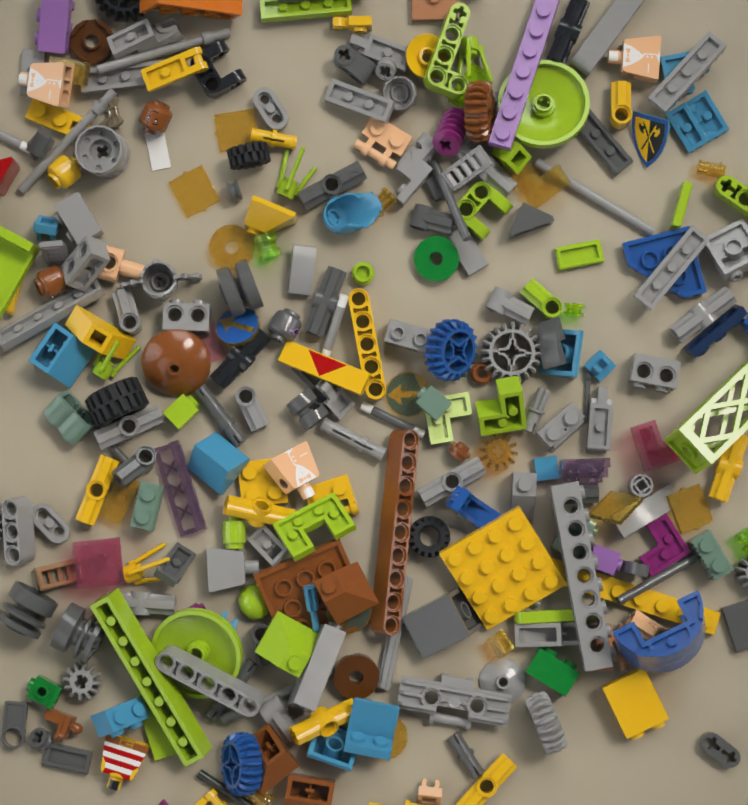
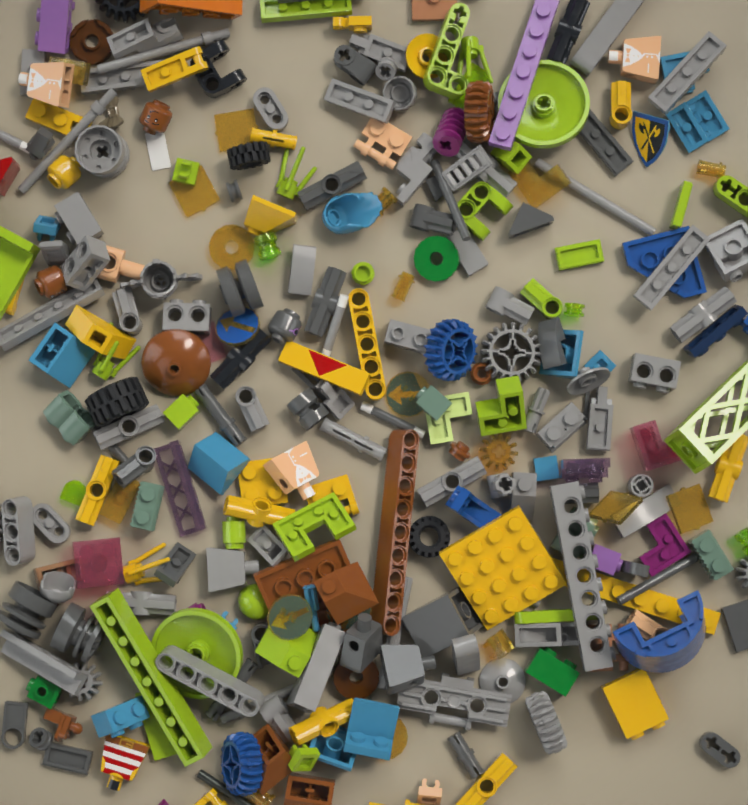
none -> light grey fence [0,629,88,696]
none -> light grey hair [39,571,76,603]
none -> clear neon green tile [60,480,86,506]
none -> lime tile [172,158,200,186]
none -> piece [267,594,313,640]
none -> lime tile [288,744,321,772]
none -> dark grey torso [340,613,383,674]
none -> torso [379,645,436,695]
none -> clear yellow pin [391,271,415,302]
none -> light grey beam [451,633,480,676]
none -> light grey piece [487,472,516,499]
none -> light grey dish [567,367,610,395]

